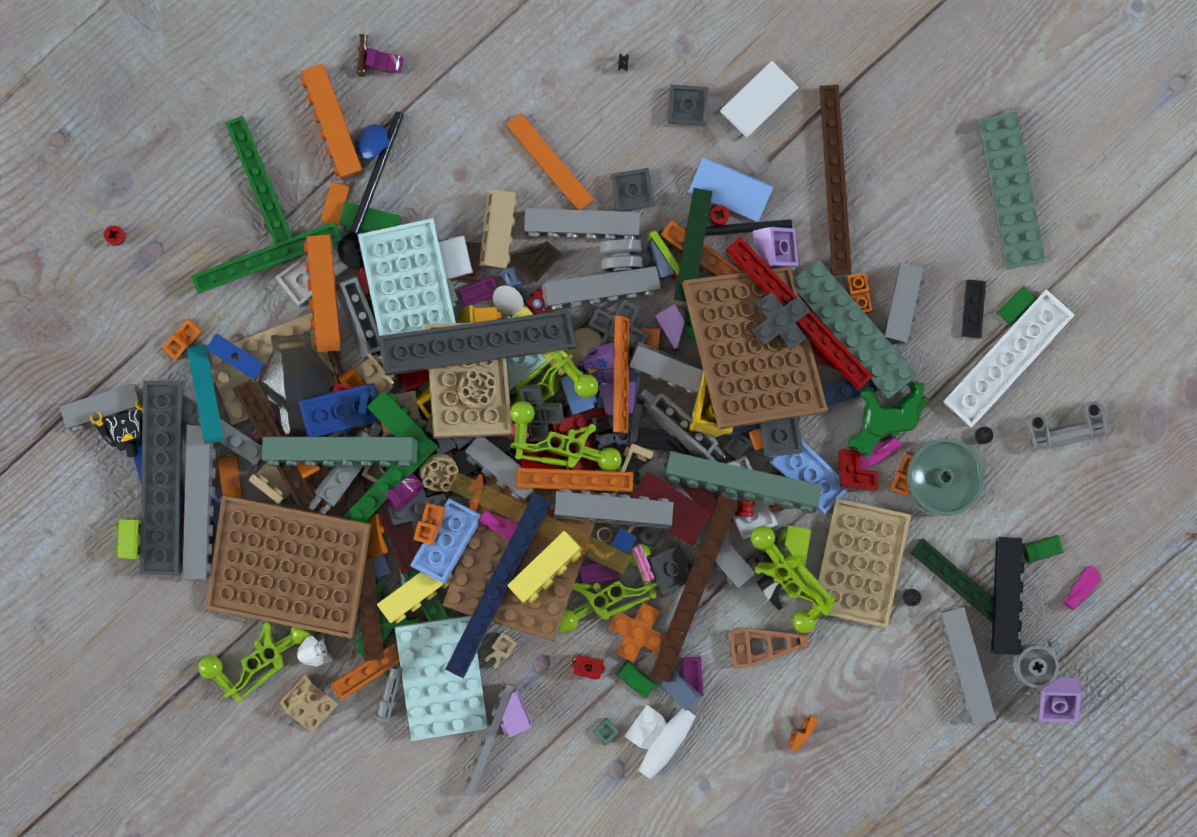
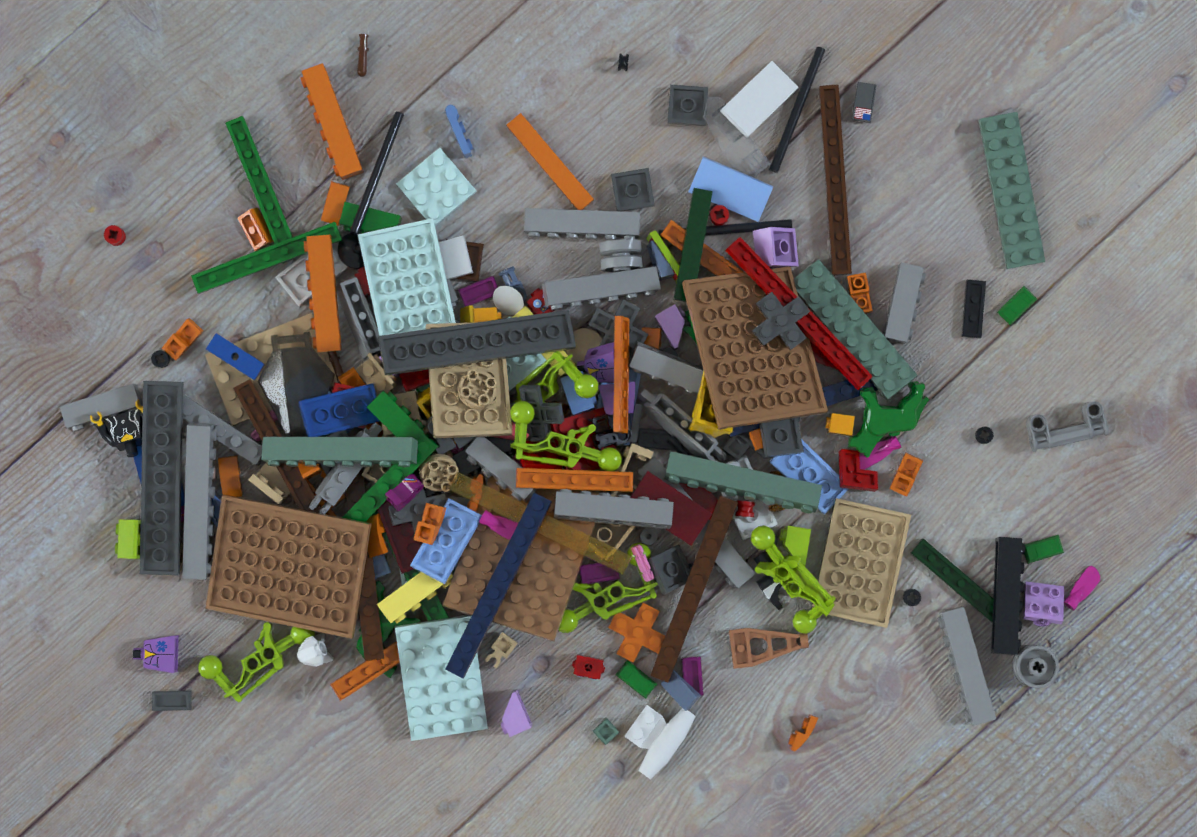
teal tile [187,344,224,444] -> none
tan bracket [280,674,338,732] -> none
blue dish [355,124,390,161] -> none
blue tile [358,393,371,416] -> none
magenta leg [365,48,404,74] -> none
light grey pin [375,664,403,723] -> none
light grey plate [464,683,514,797] -> none
tan brick [479,189,517,270] -> none
light yellow brick [507,531,583,604] -> none
dark brown wing [510,241,562,283] -> none
blue tile [611,528,637,554] -> none
sand green dish [907,438,984,516] -> none
white plate [943,289,1075,428] -> none
lavender slope [1038,677,1081,723] -> none
none -> medium lavender torso [133,635,179,673]
none -> black bush [151,350,170,368]
none -> dark grey tile [152,690,192,711]
none -> orange slope [237,208,274,251]
none -> light aqua plate [396,148,477,226]
none -> medium blue hinge [445,104,473,158]
none -> black piece [769,47,825,173]
none -> light orange brick [825,413,855,436]
none -> dark grey tile [852,82,877,123]
none -> lavender plate [1023,581,1064,626]

